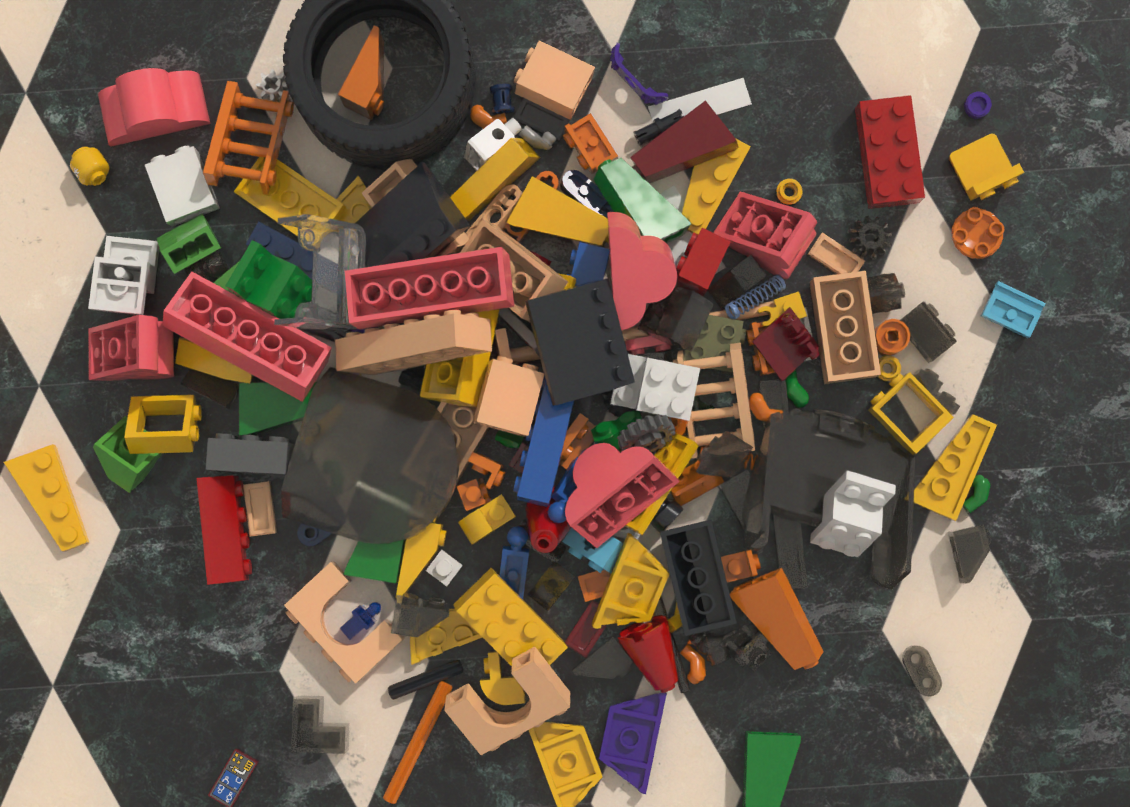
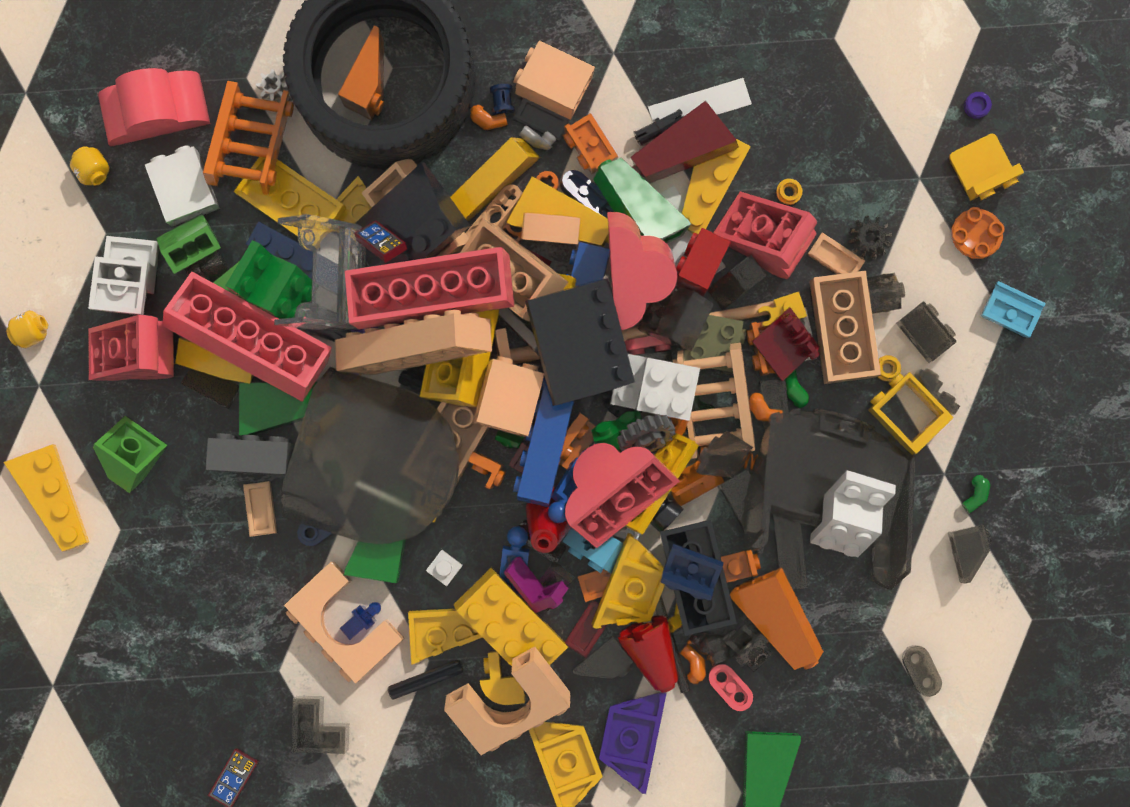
yellow window [124,395,202,454] -> none
red slope [197,475,252,585] -> none
orange axle [383,681,452,804] -> none
clear smoke slope [391,593,450,637] -> none
yellow slope [396,519,446,598] -> none
orange brick [457,478,491,512] -> none
yellow brick [458,494,516,545] -> none
white torso [464,118,522,171] -> none
dark purple piece [610,43,669,105] -> none
light blue piece [725,275,786,319] -> none
red brick [855,95,925,209] -> none
orange wheel [874,319,910,356] -> none
yellow wing [906,414,997,521] -> none
none -> yellow head [6,310,48,349]
none -> tile [354,220,407,263]
none -> magenta bracket [504,557,568,613]
none -> light nougat slope [521,213,580,245]
none -> dark blue bracket [660,544,724,600]
none -> coral plate [708,664,753,711]

